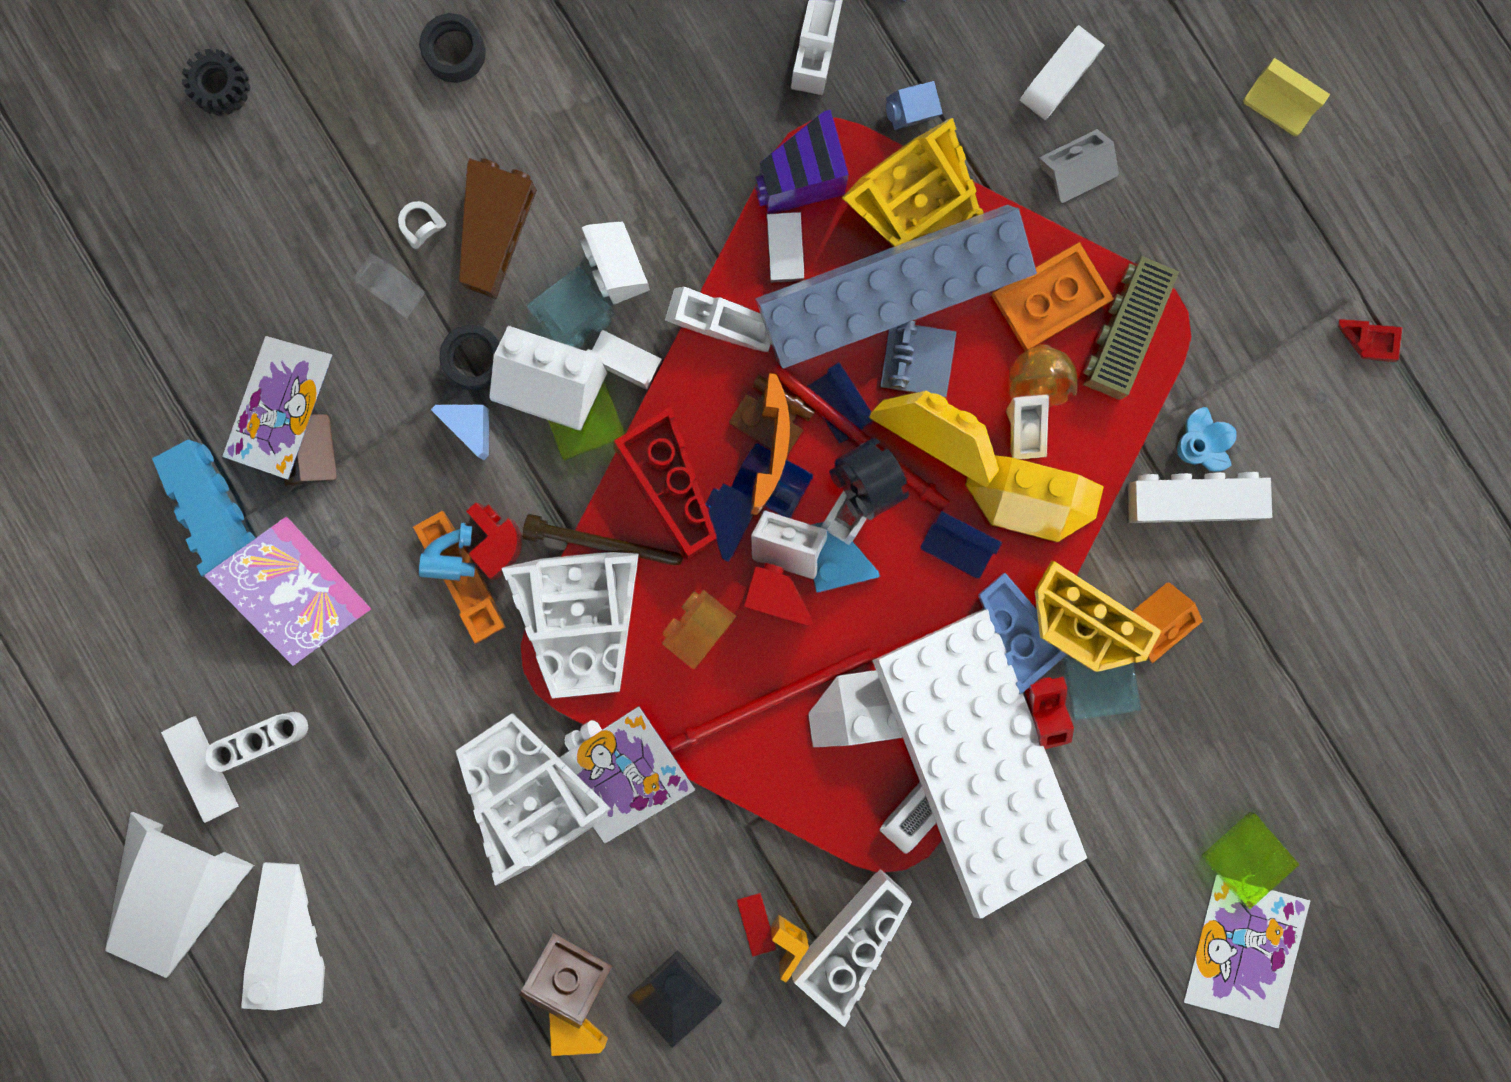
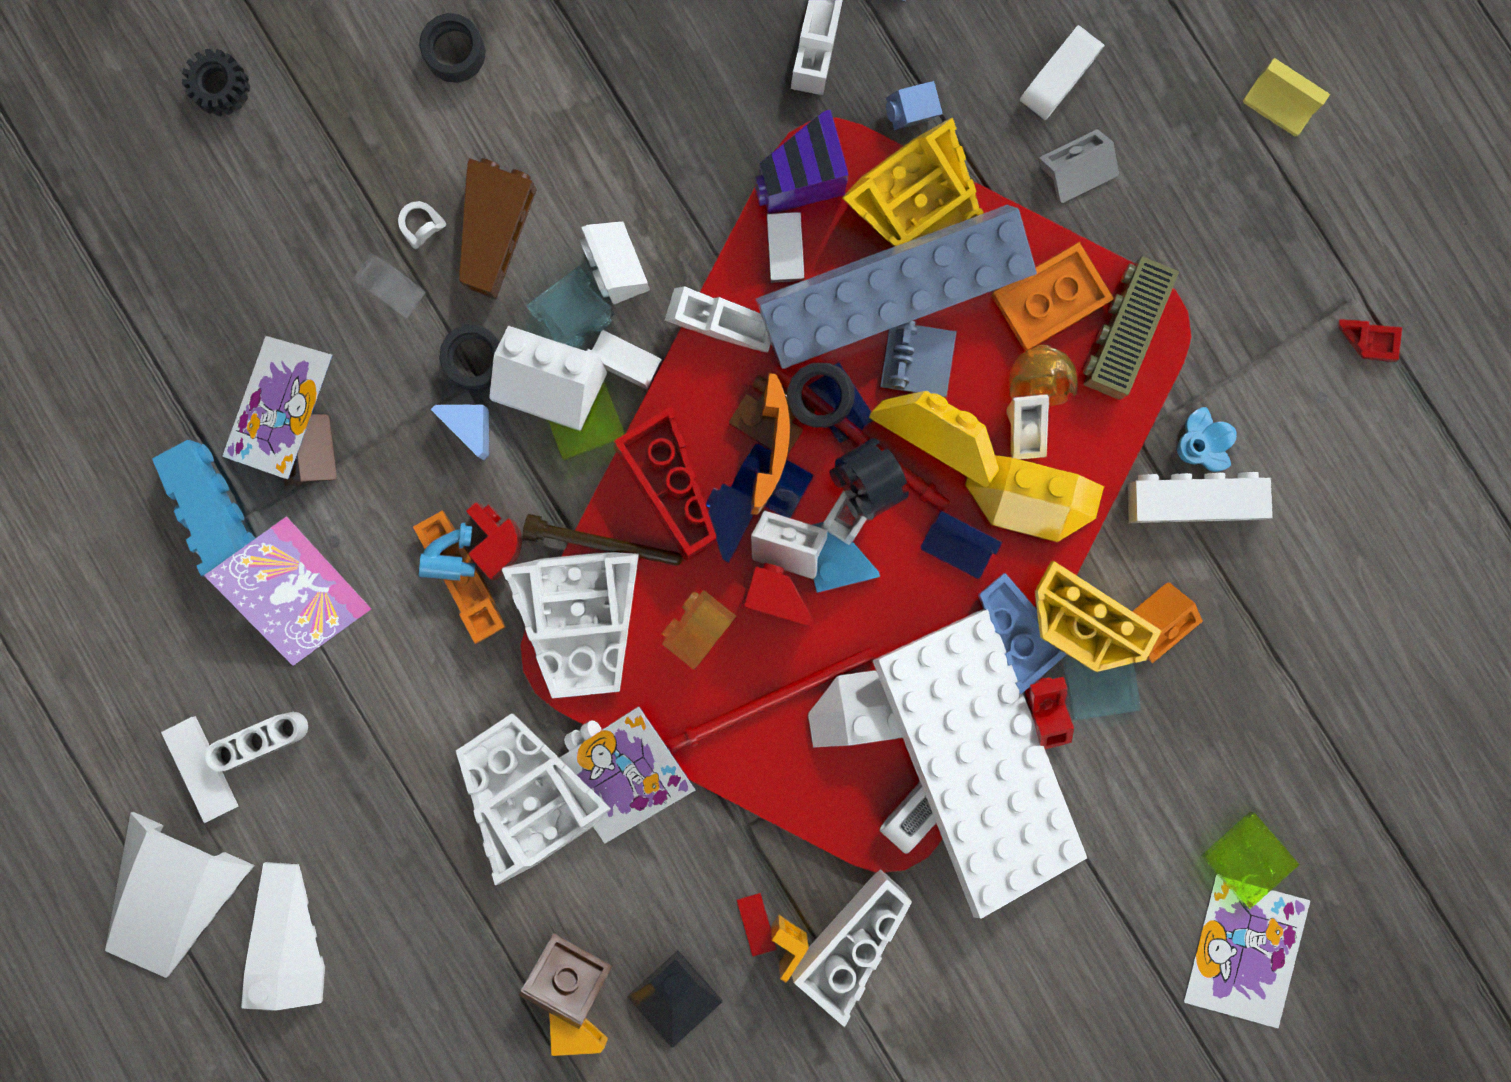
none -> black tyre [787,363,854,428]

